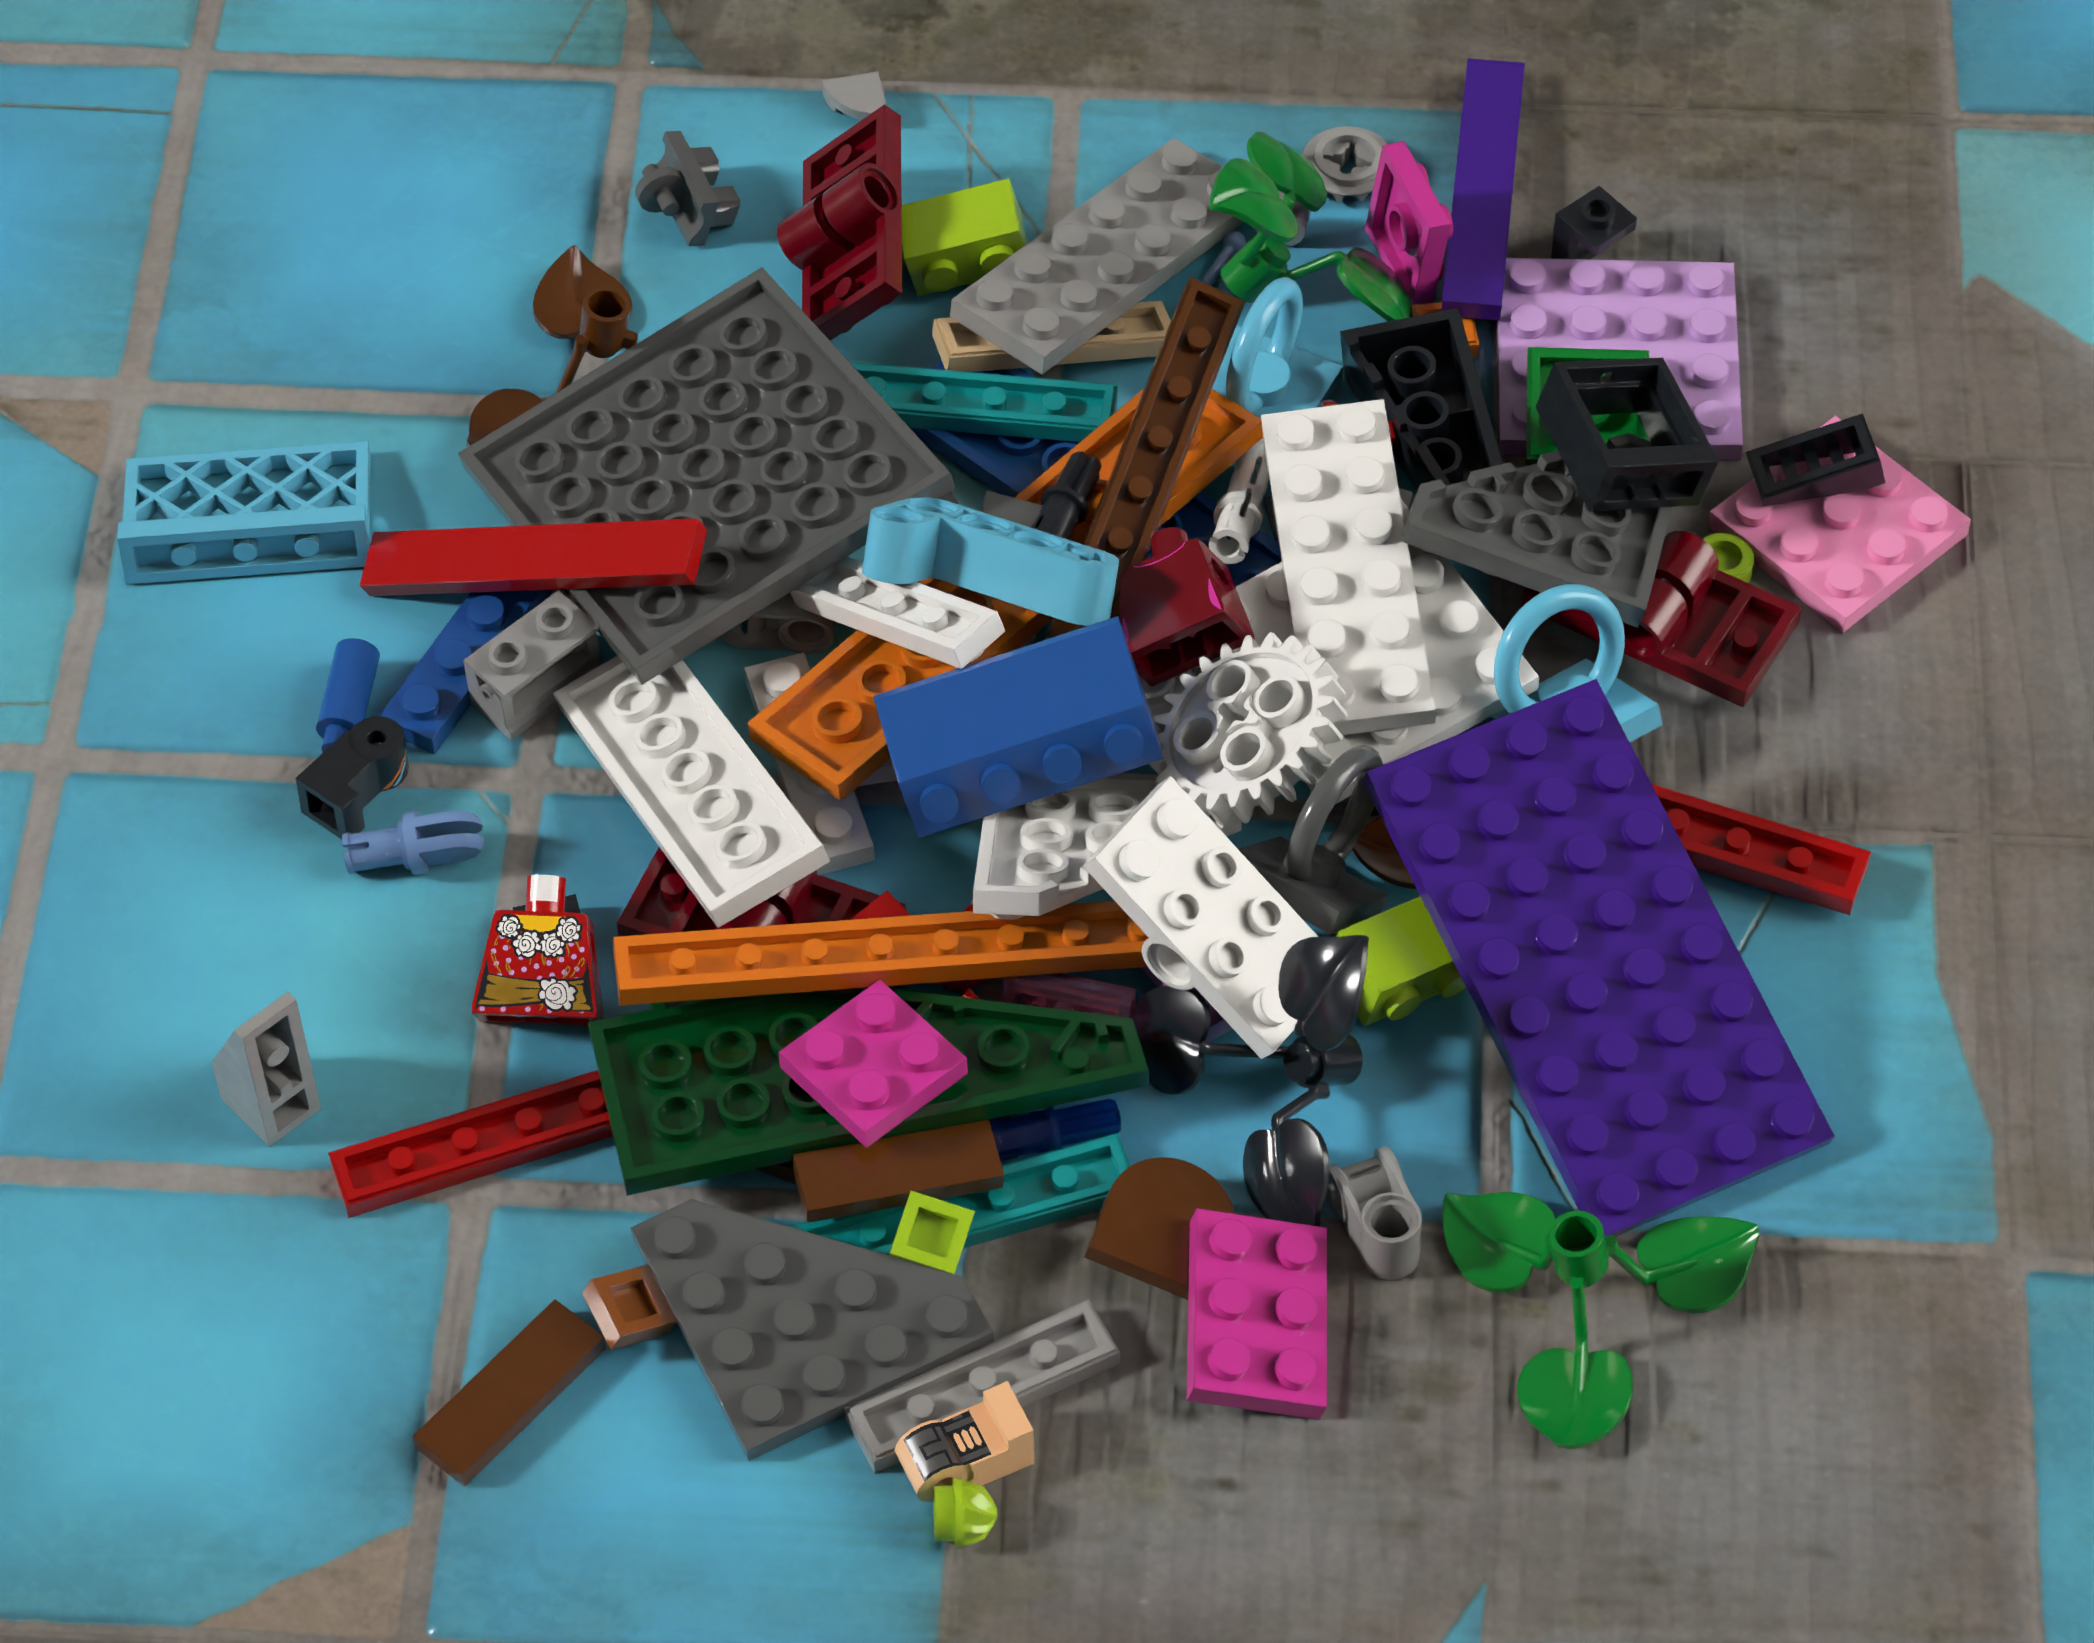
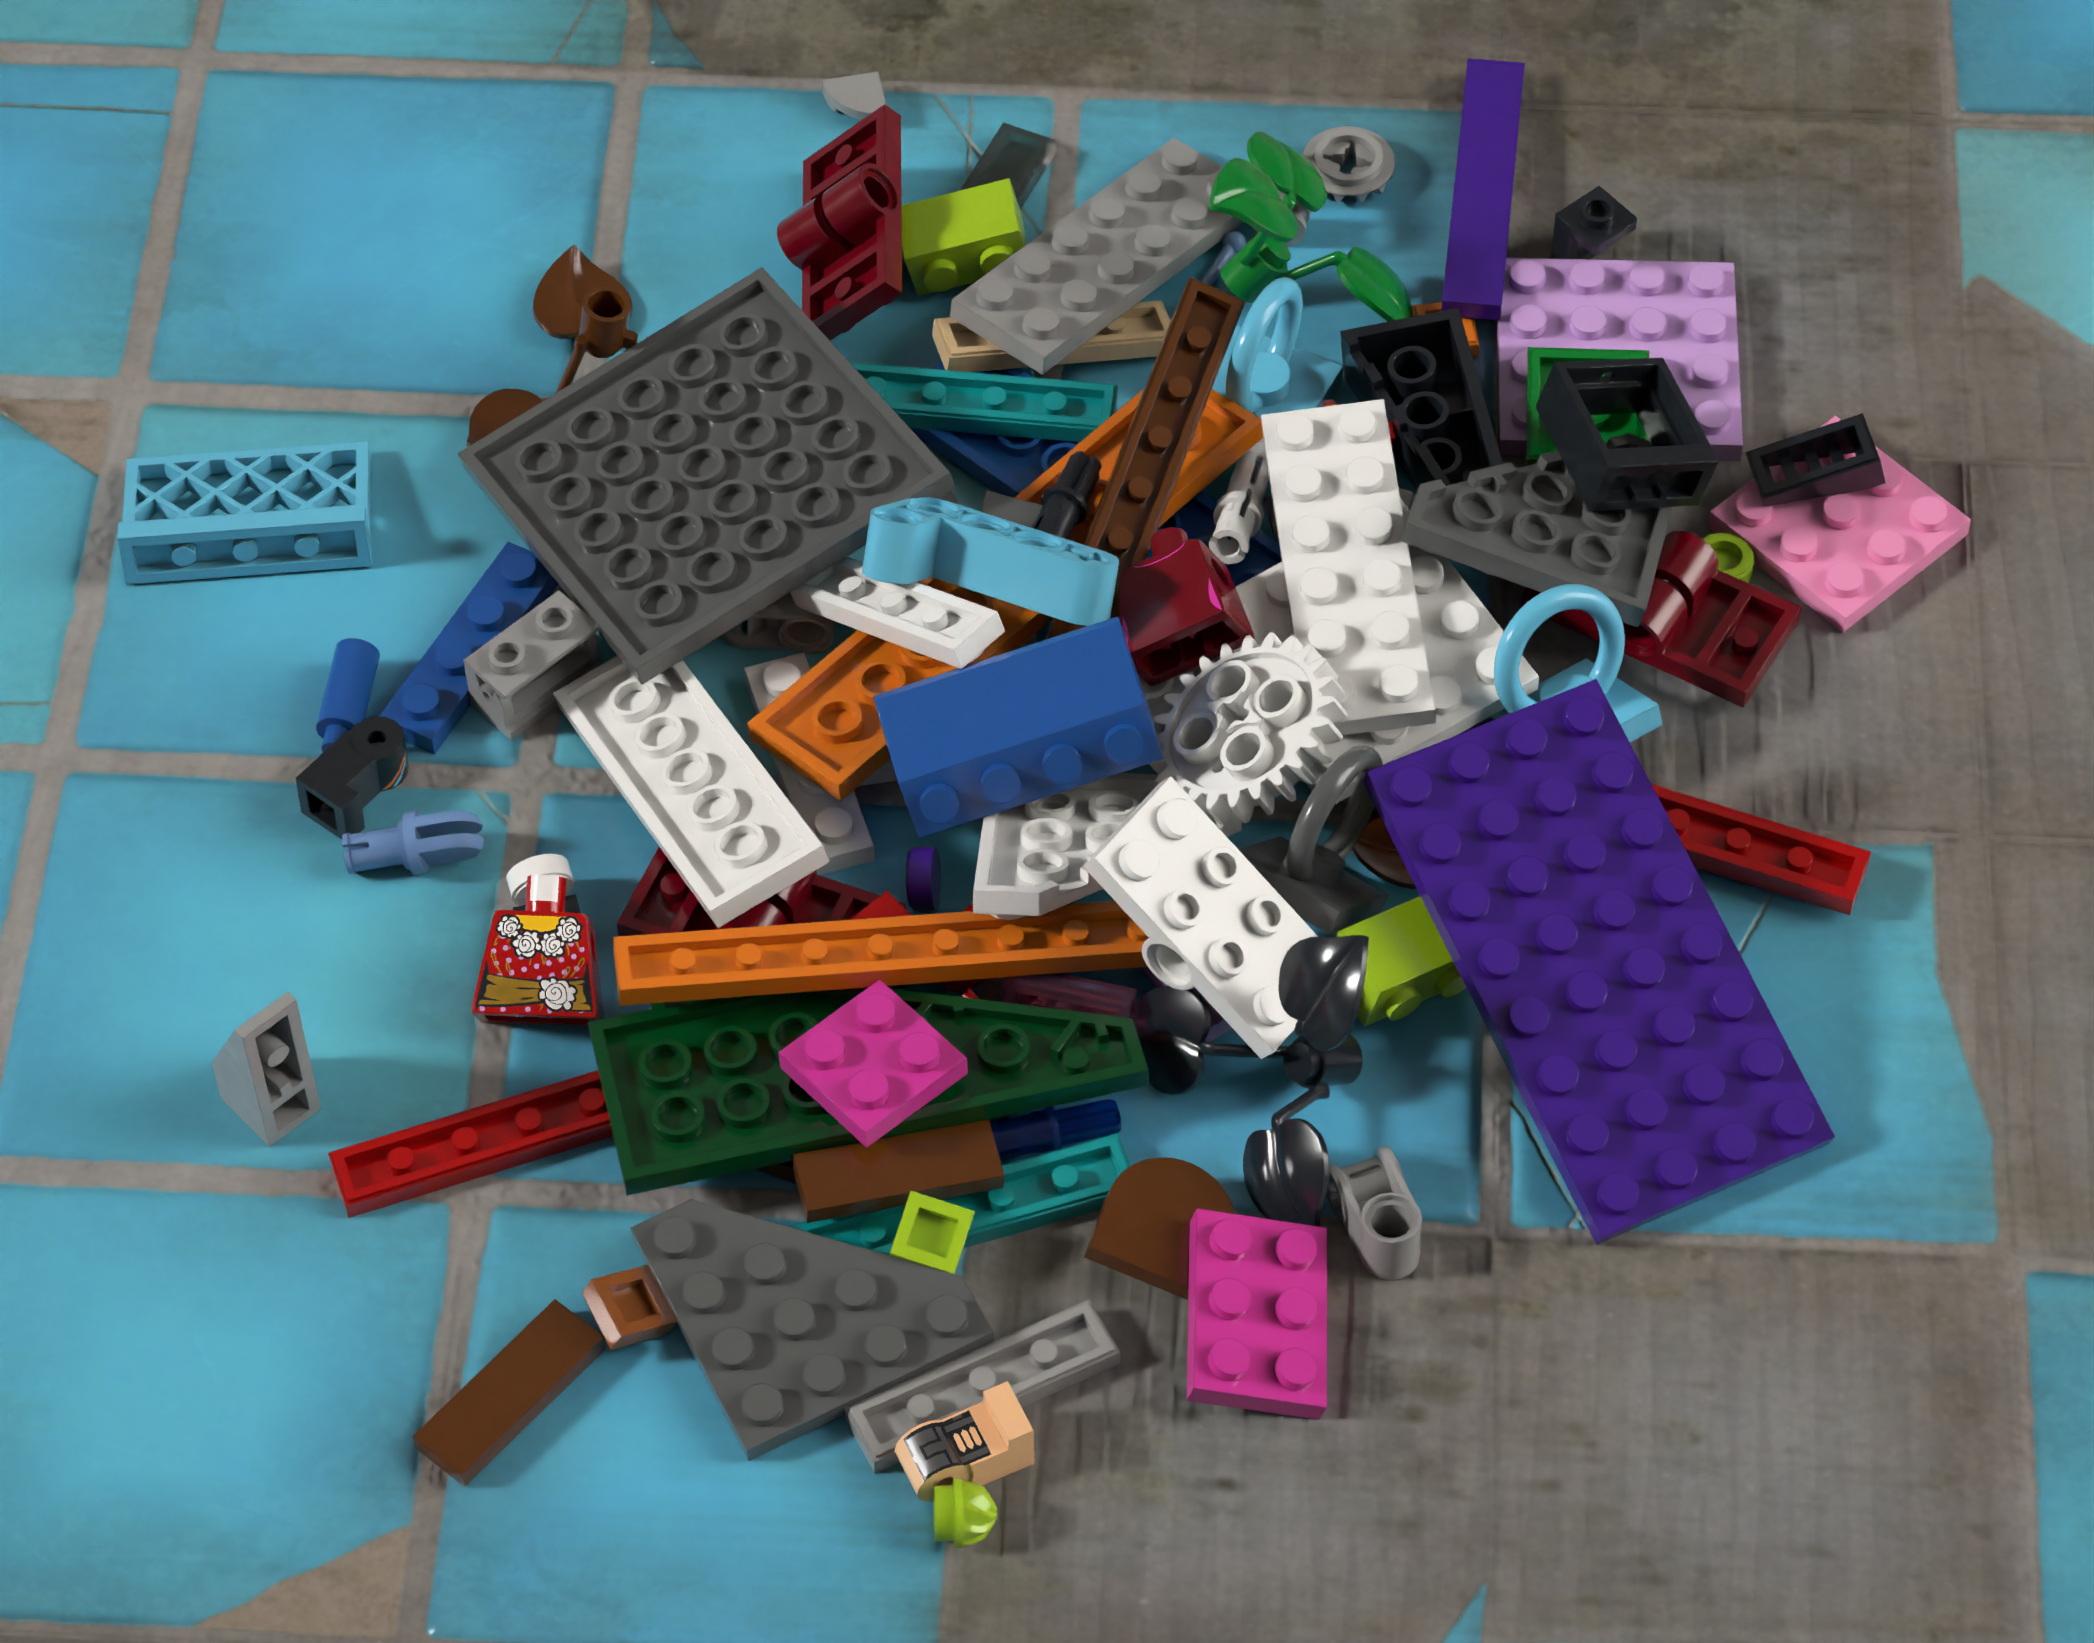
red tile [359,518,707,596] -> none
dark grey hips [635,131,740,246] -> none
dark pink plate [1365,141,1453,305] -> none
green plant [1442,1192,1759,1449] -> none
none -> white tile [506,854,574,906]
none -> dark purple tile [906,847,941,911]
none -> clear smoke tile [960,122,1056,210]

